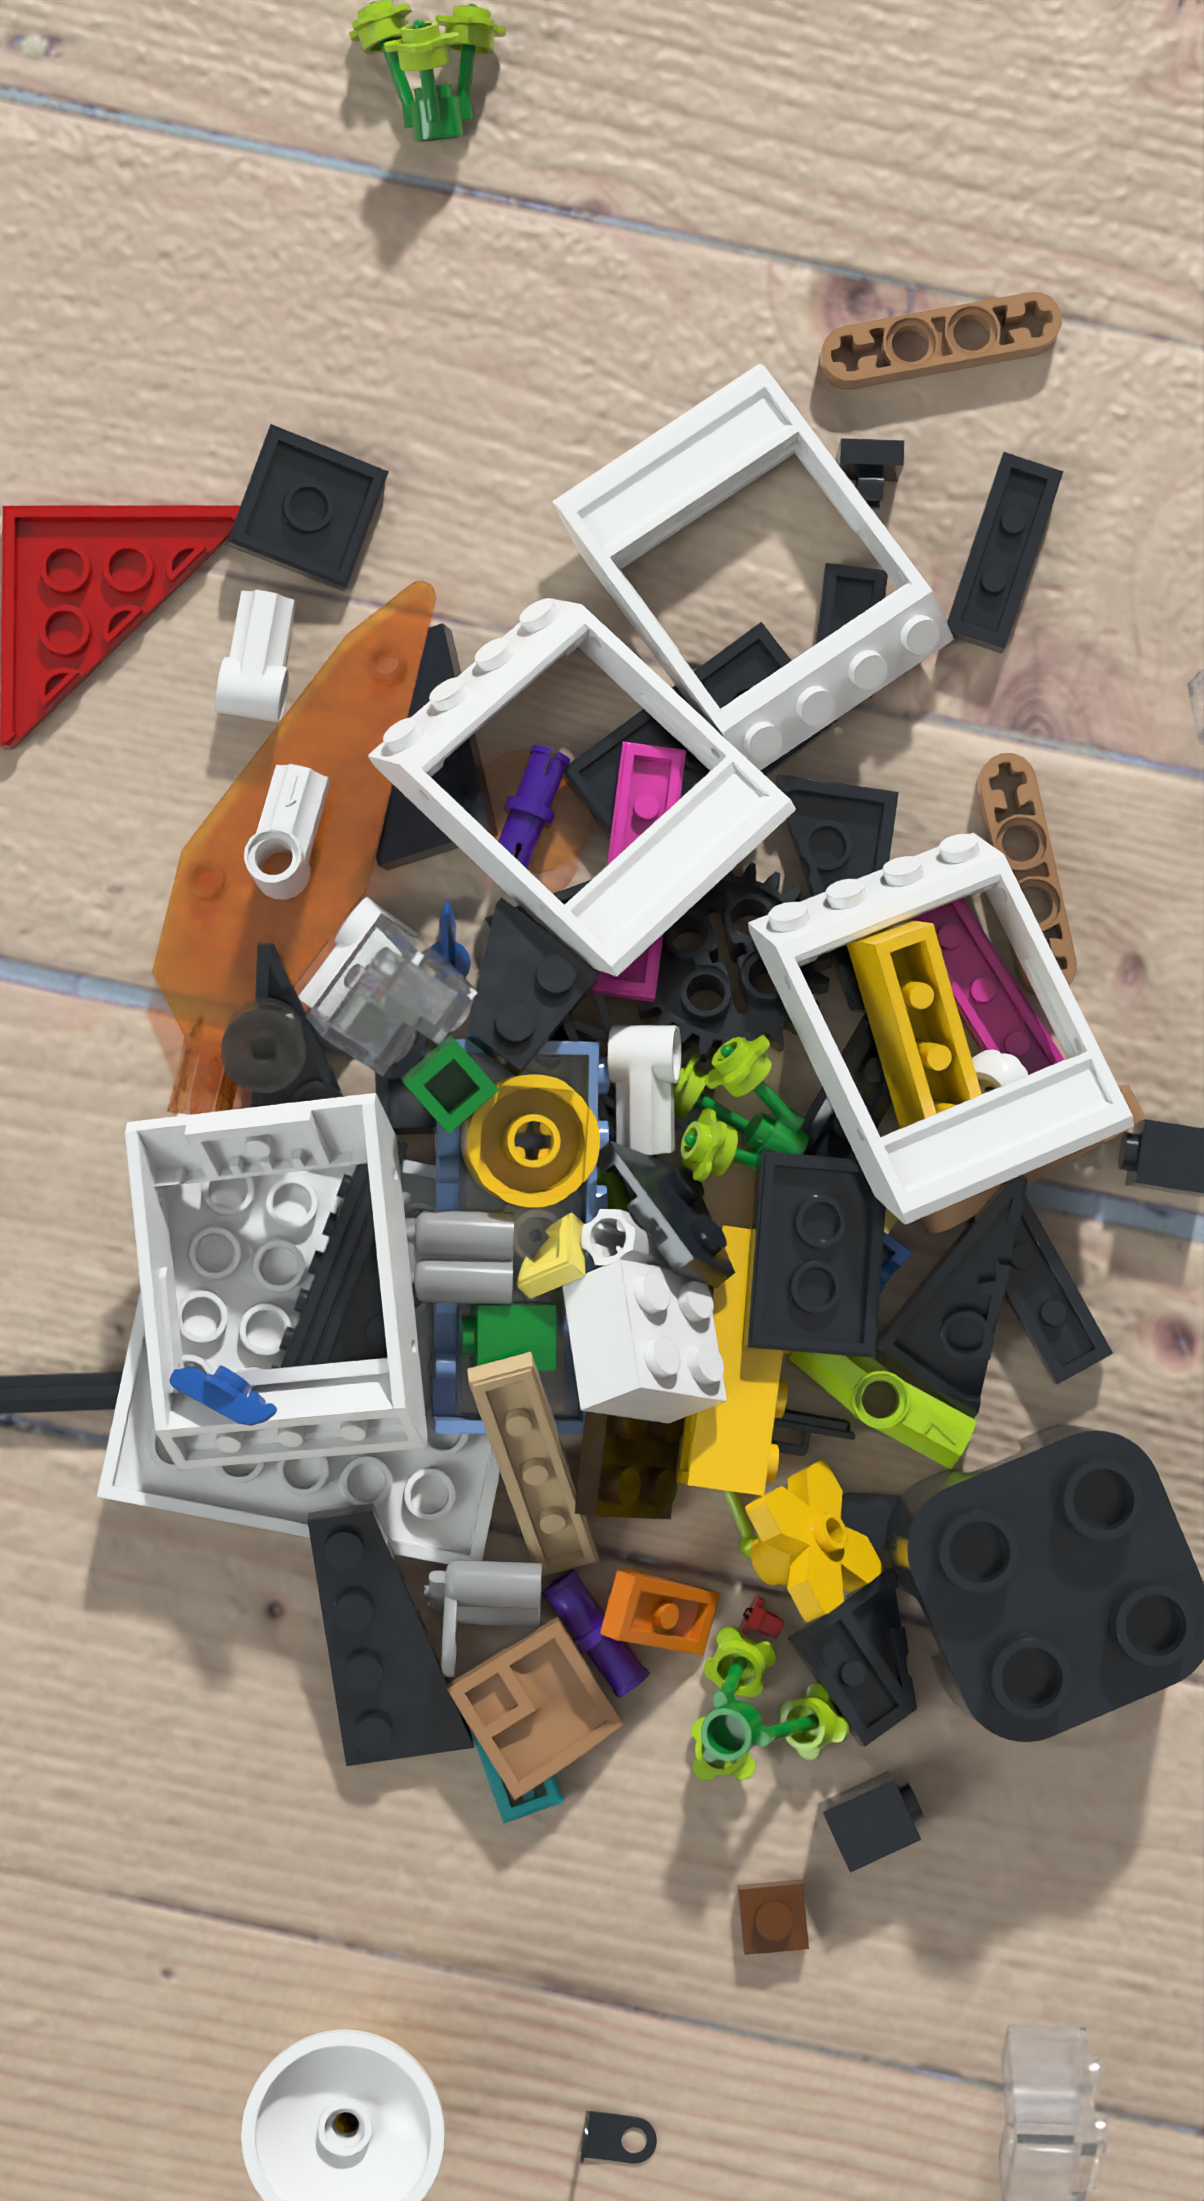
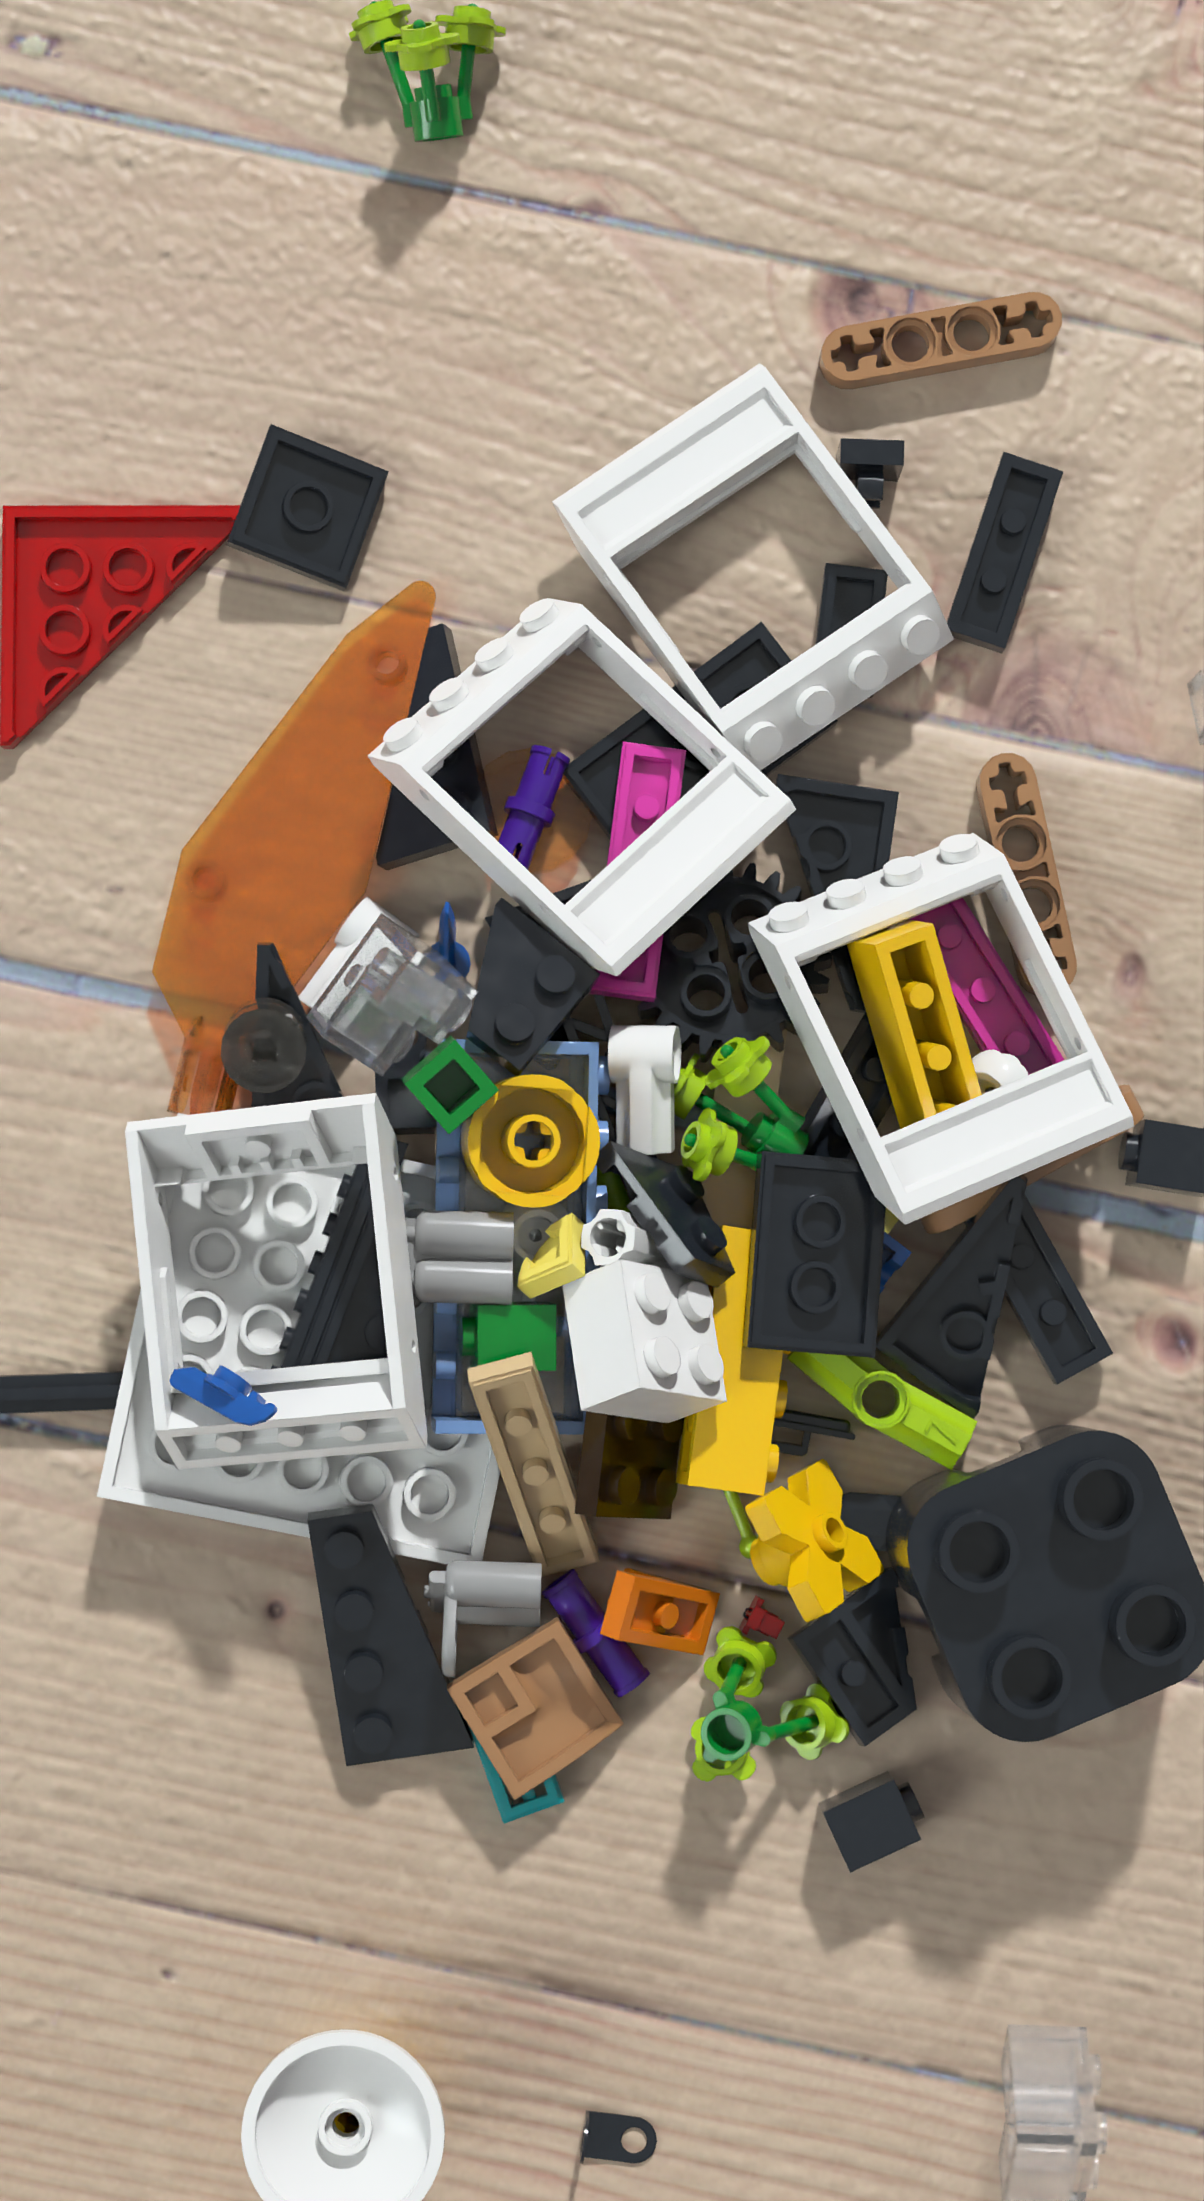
white piece [215,590,296,723] -> none
white piece [244,763,331,900] -> none
reddish brown plate [737,1879,809,1955] -> none

